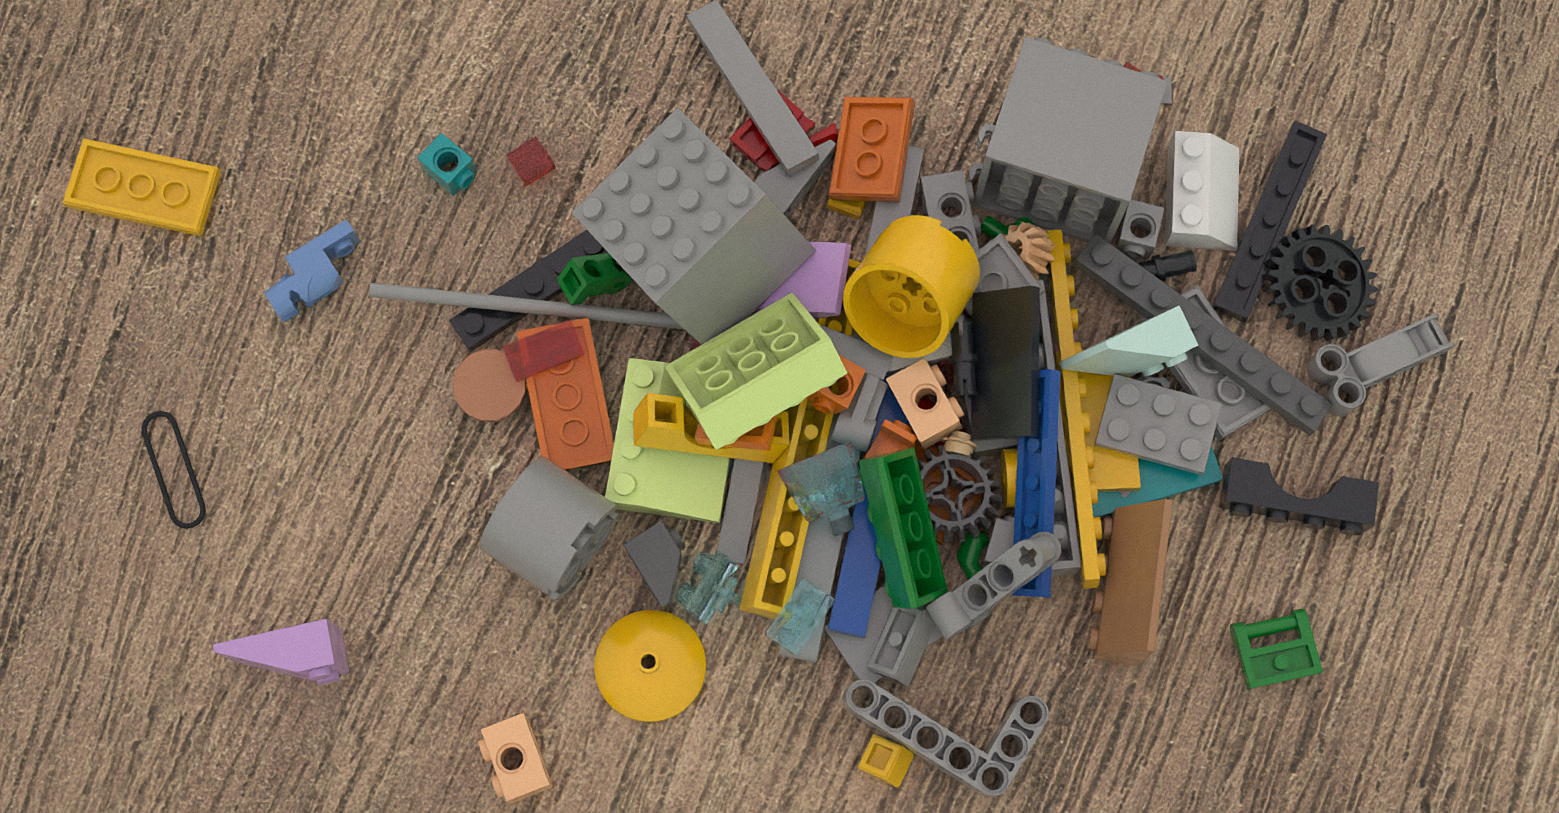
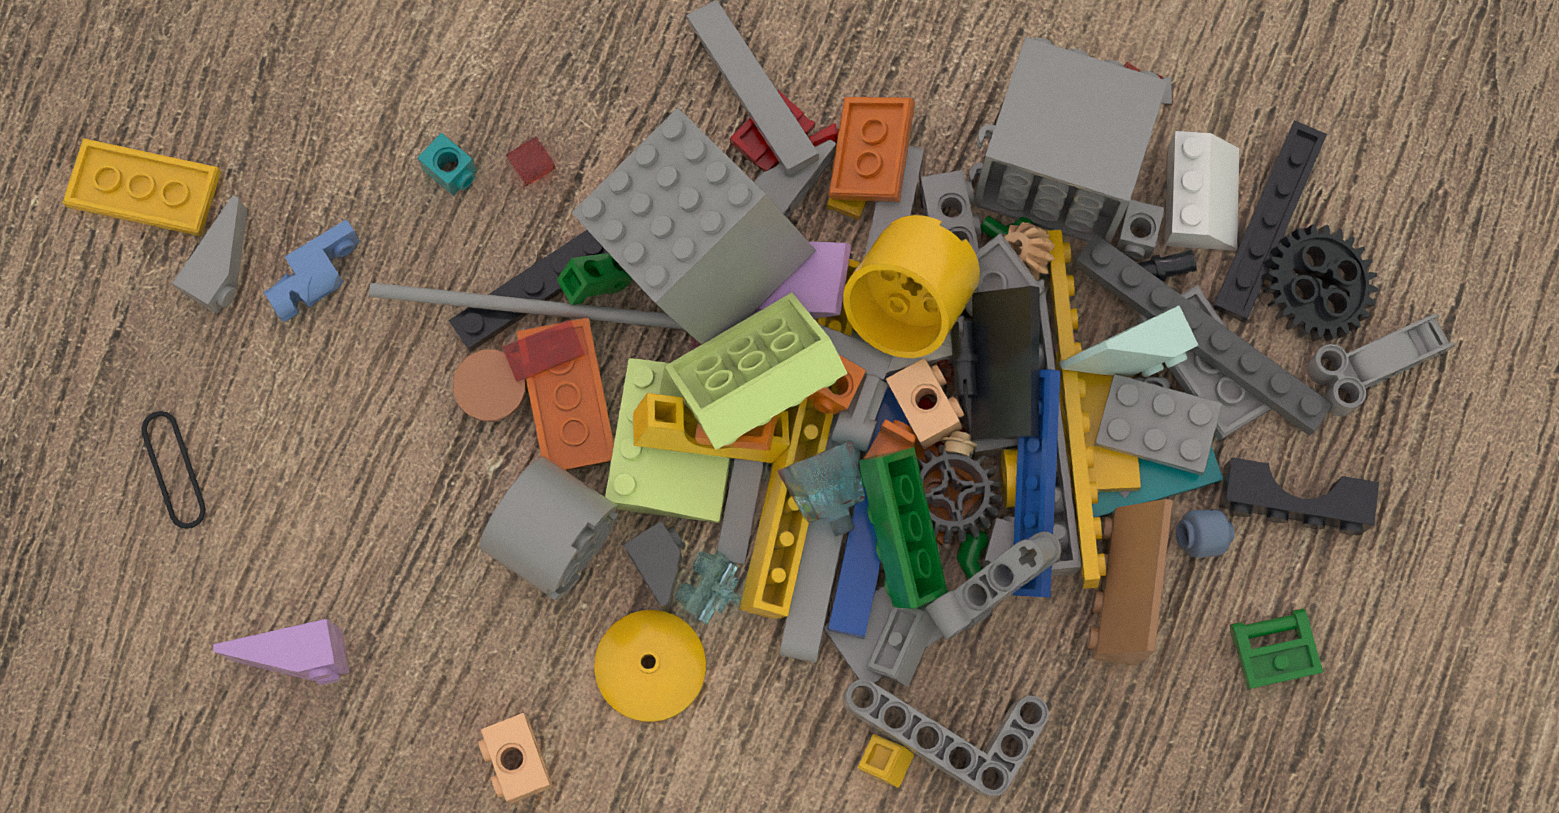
clear light blue hips [765,578,835,657] -> none
none -> light grey slope [172,195,247,314]
none -> sand blue head [1176,509,1235,558]

